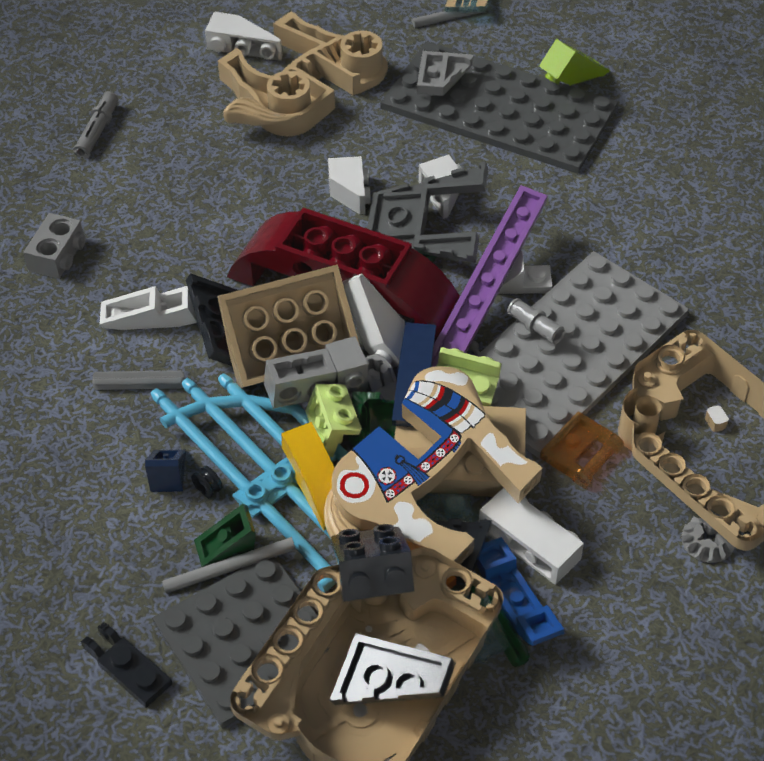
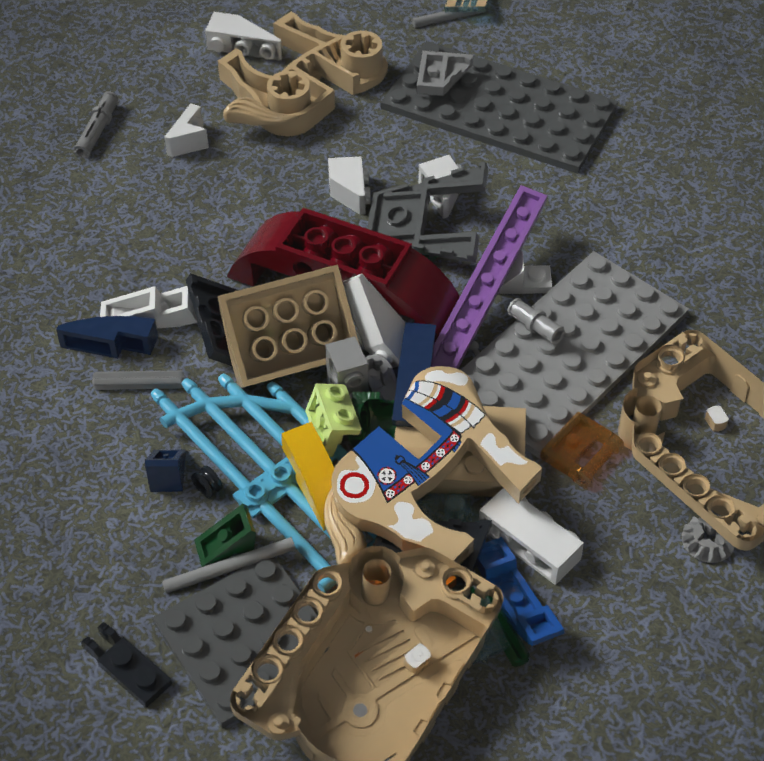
light grey brick [23,213,86,279] -> none
light grey brick [264,348,337,409] -> none
wing [330,633,456,705] -> none
black bracket [331,524,414,602] -> none
yellowish green bracket [437,347,502,406] -> none
lime slope [539,39,610,85] -> none
none -> dark blue slope [56,316,158,359]
none -> white slope [164,103,209,157]

